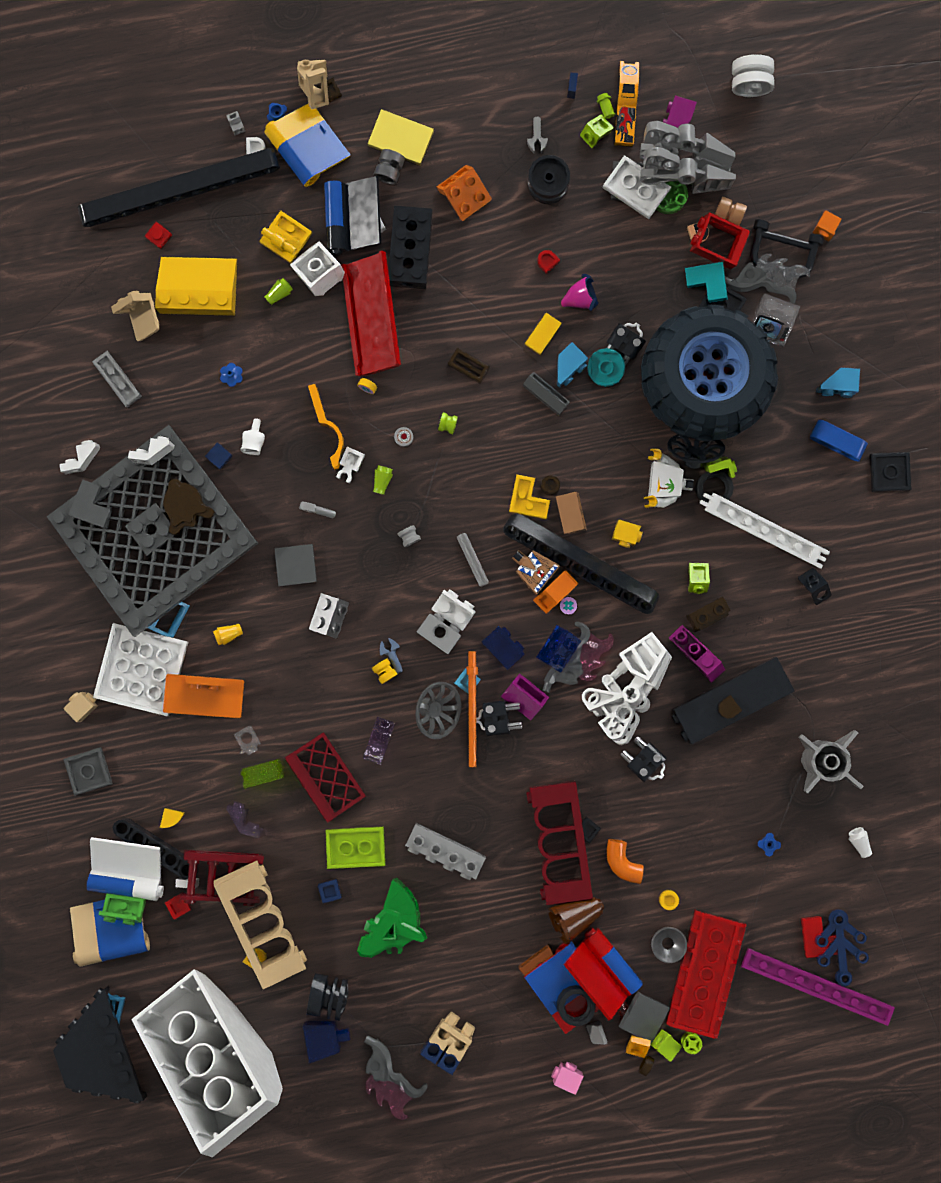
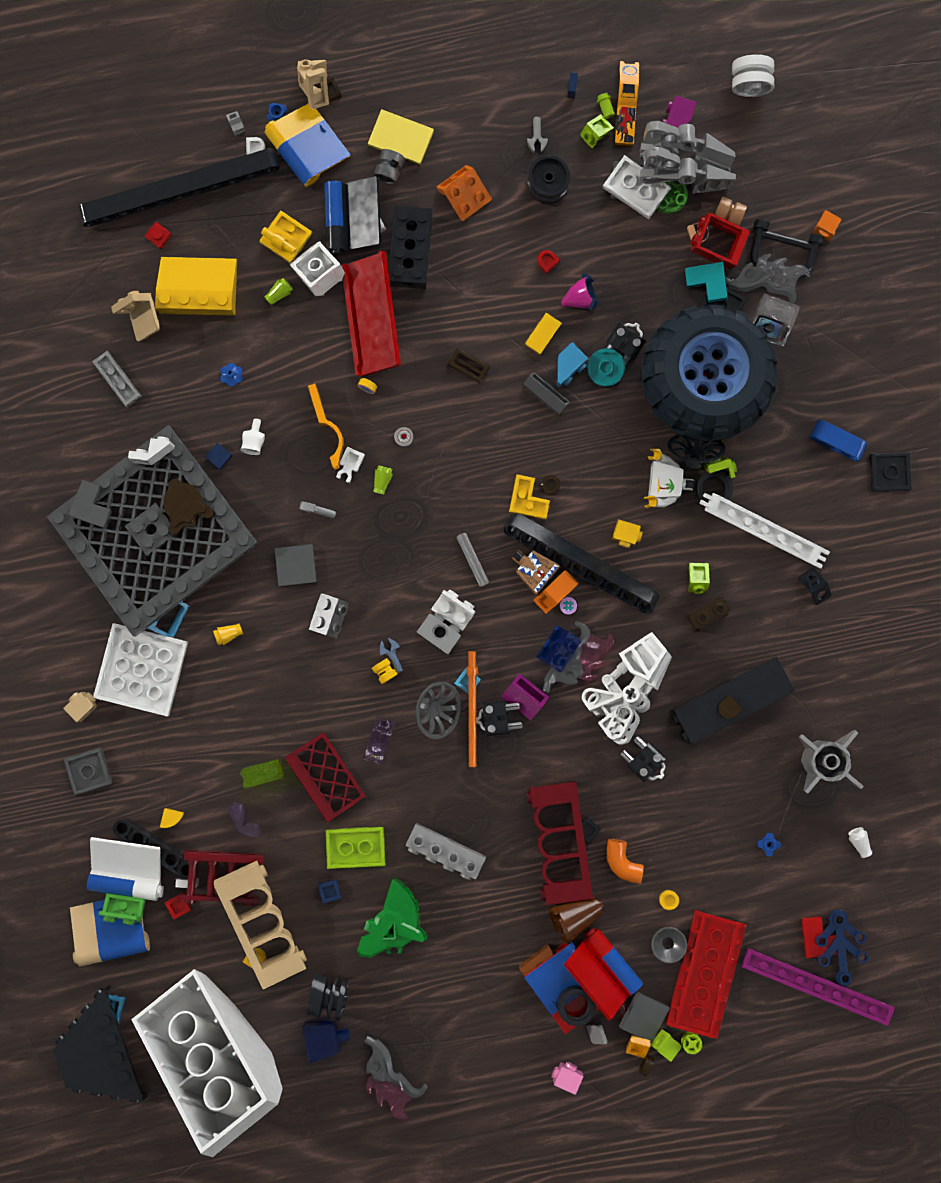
white slope [60,440,100,474] -> none
orange bracket [163,674,244,718] -> none
clear bracket [234,726,261,755] -> none
light grey wheel [397,525,421,547] -> none
tan hips [420,1012,475,1075] -> none
lime wheel [438,412,458,435] -> none
clear blue bracket [482,626,525,670] -> none
medium nougat hinge [556,492,587,534] -> none
magenta slope [669,625,725,683] -> none
dark azure slope [816,368,860,398] -> none

